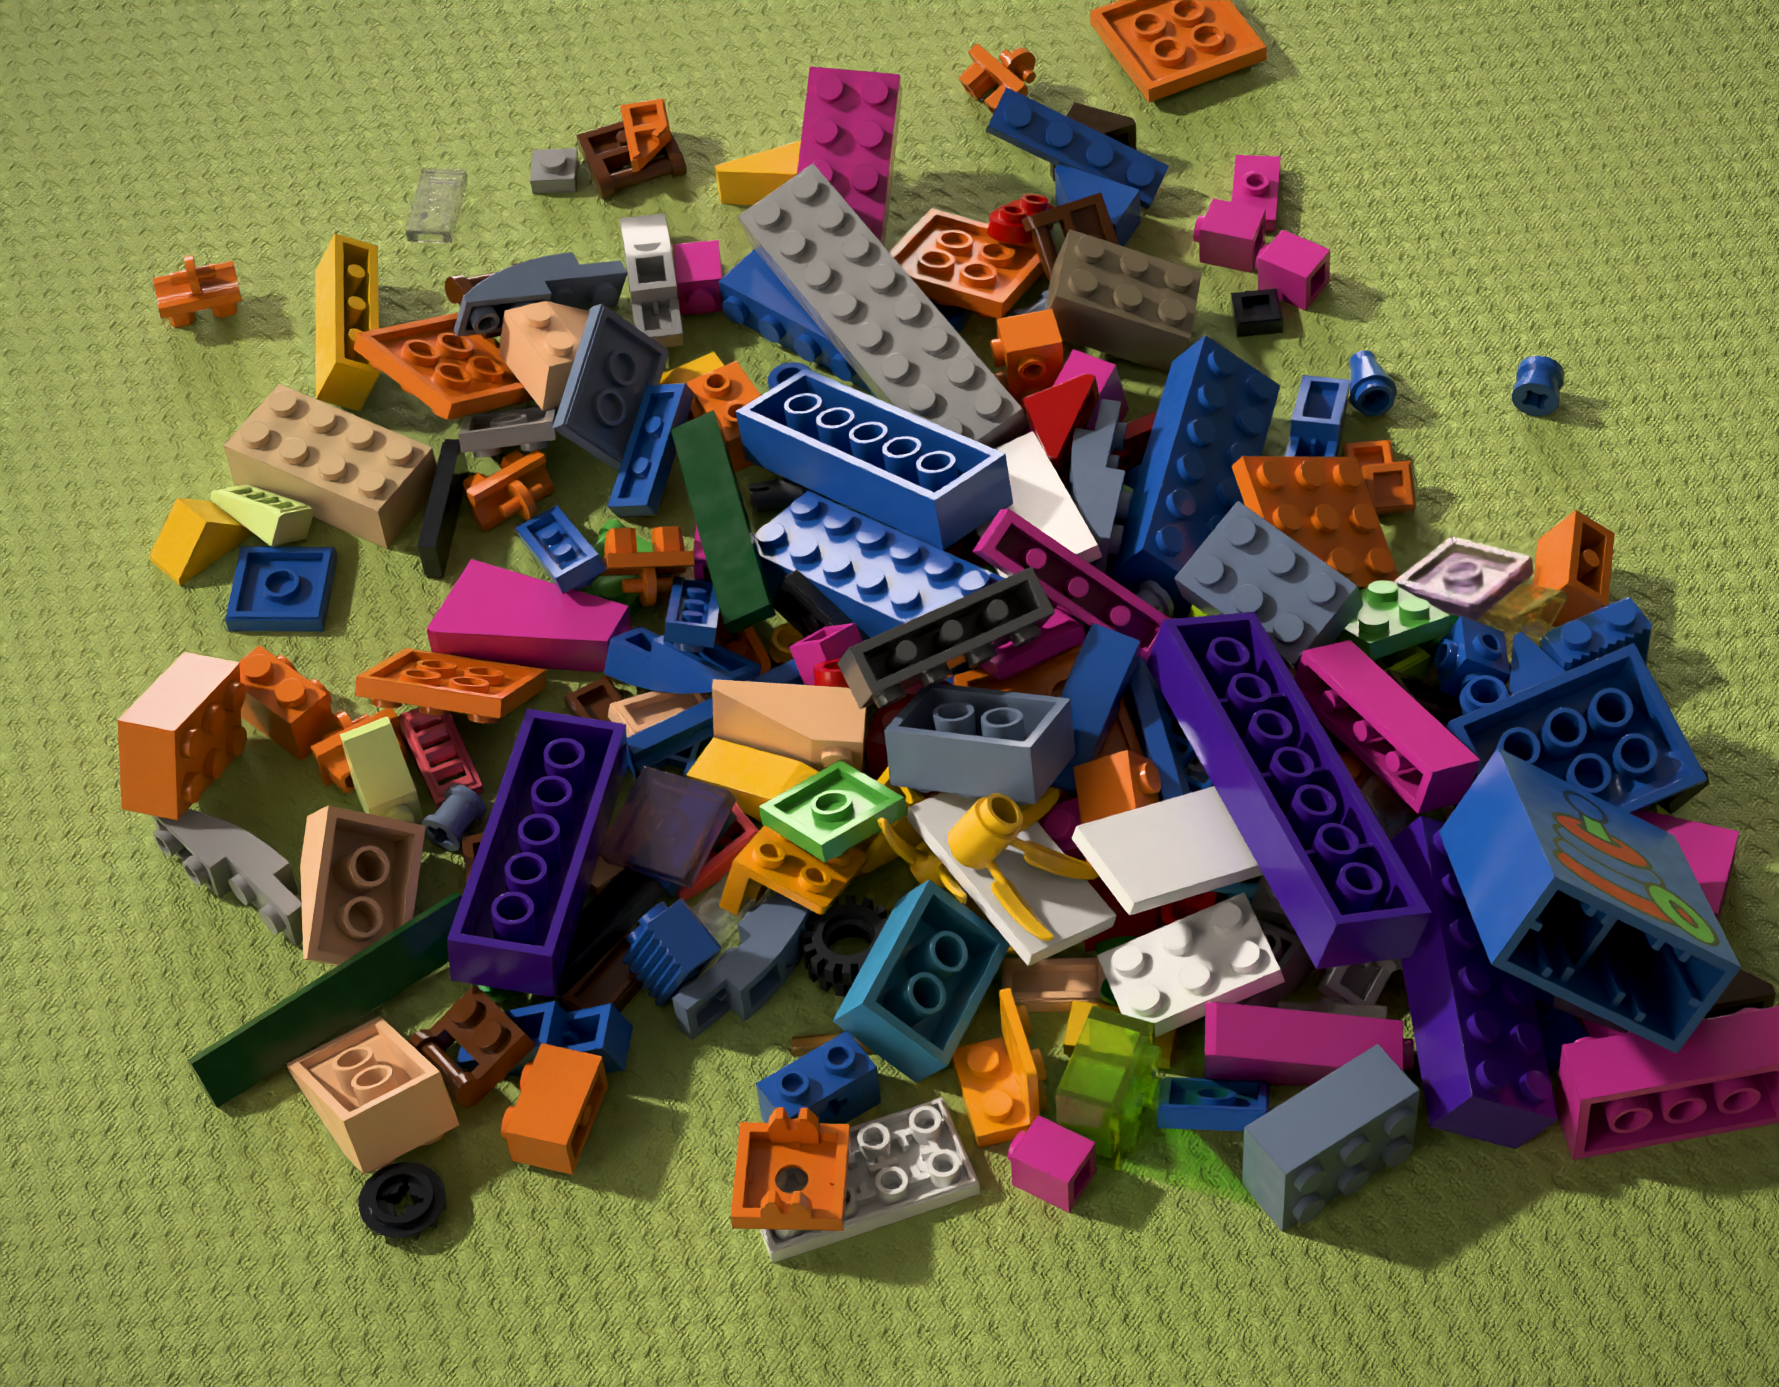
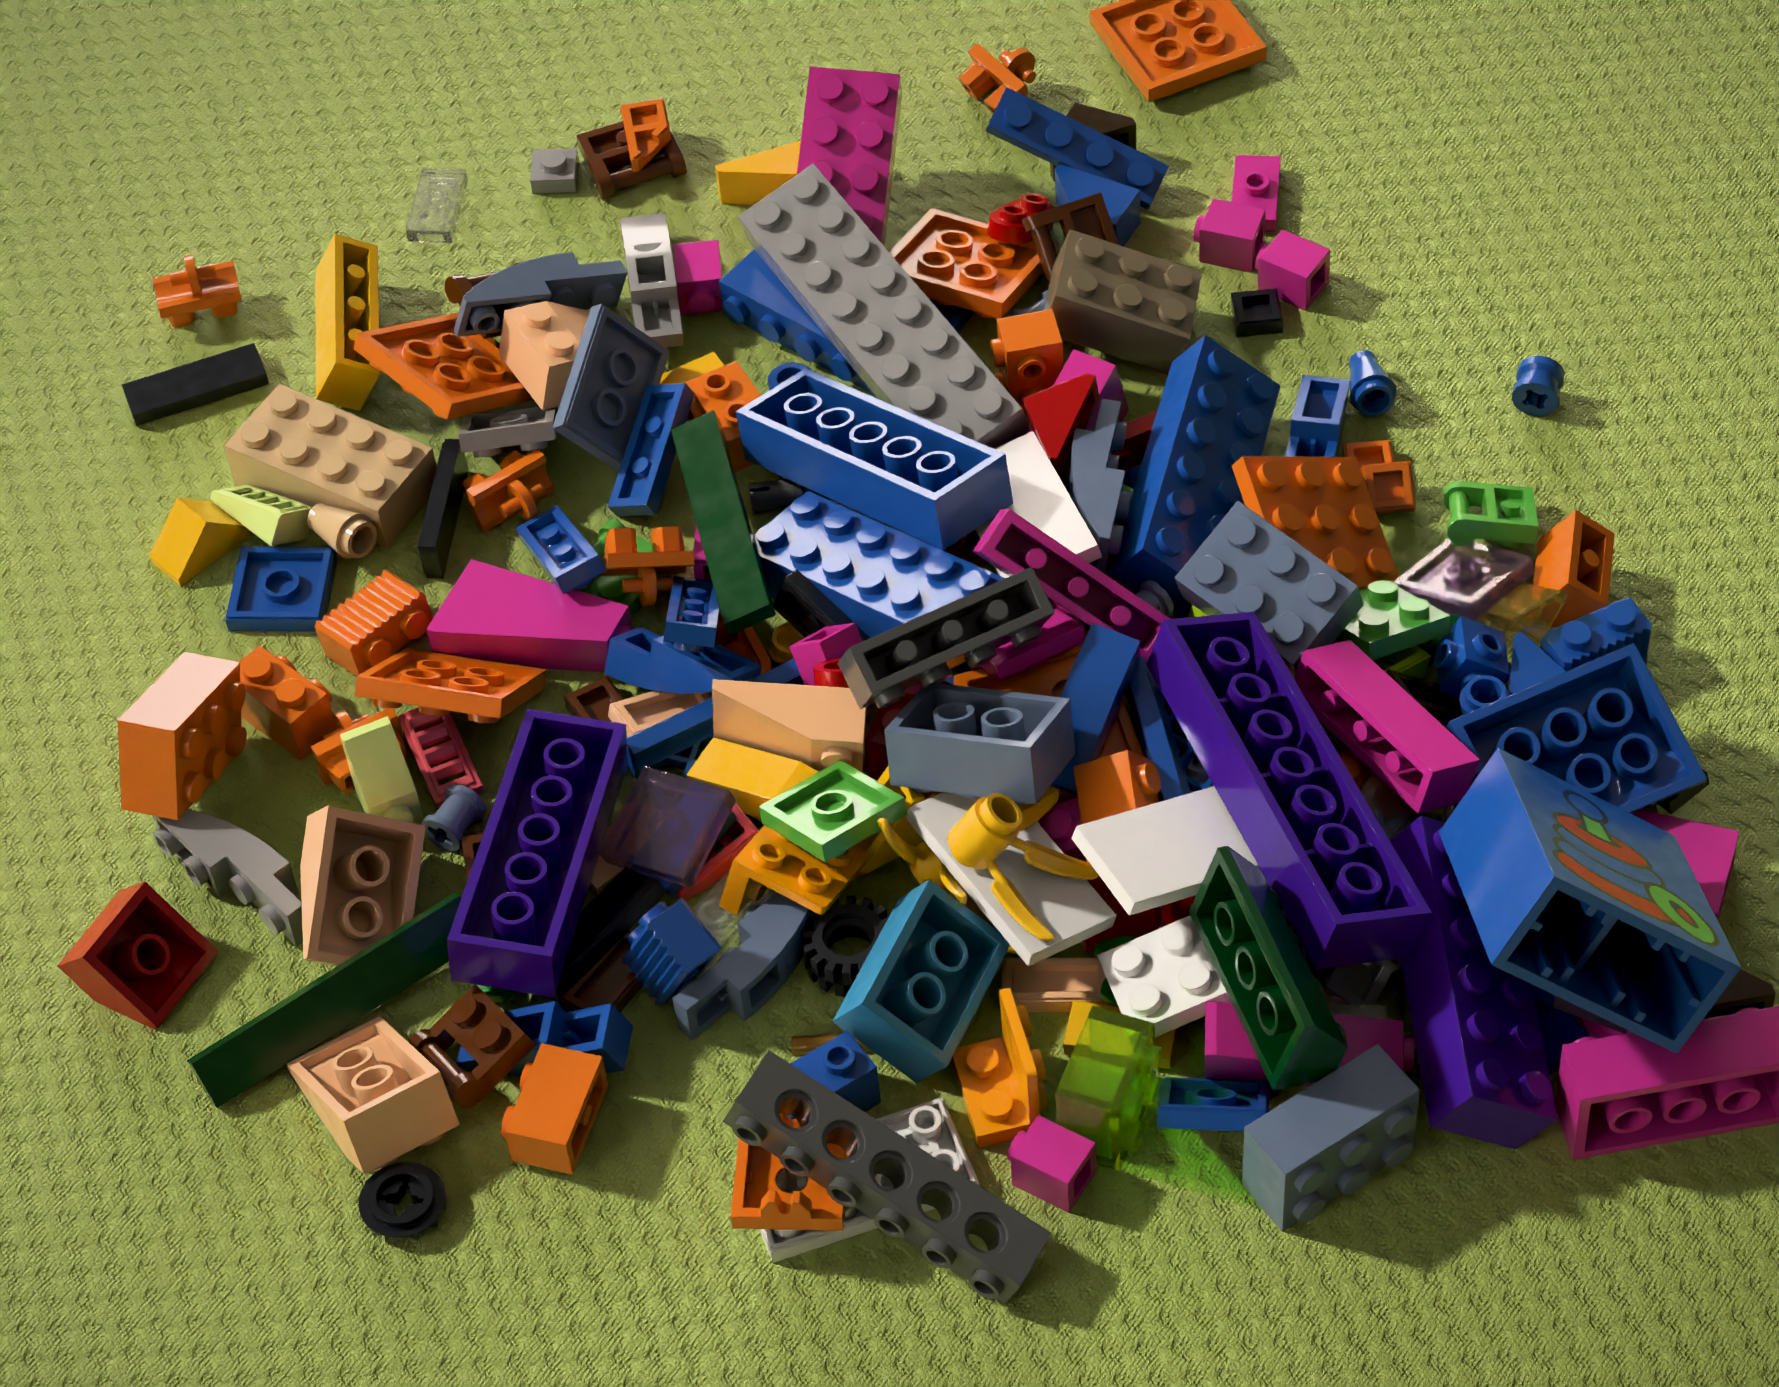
none -> red slope [57,881,219,1029]
none -> black tile [121,343,269,426]
none -> tan cone [307,503,377,559]
none -> orange brick [314,570,433,676]
none -> dark grey brick [723,1050,1051,1304]
none -> dark green slope [1189,846,1348,1090]
none -> bright green plate [1443,481,1539,547]

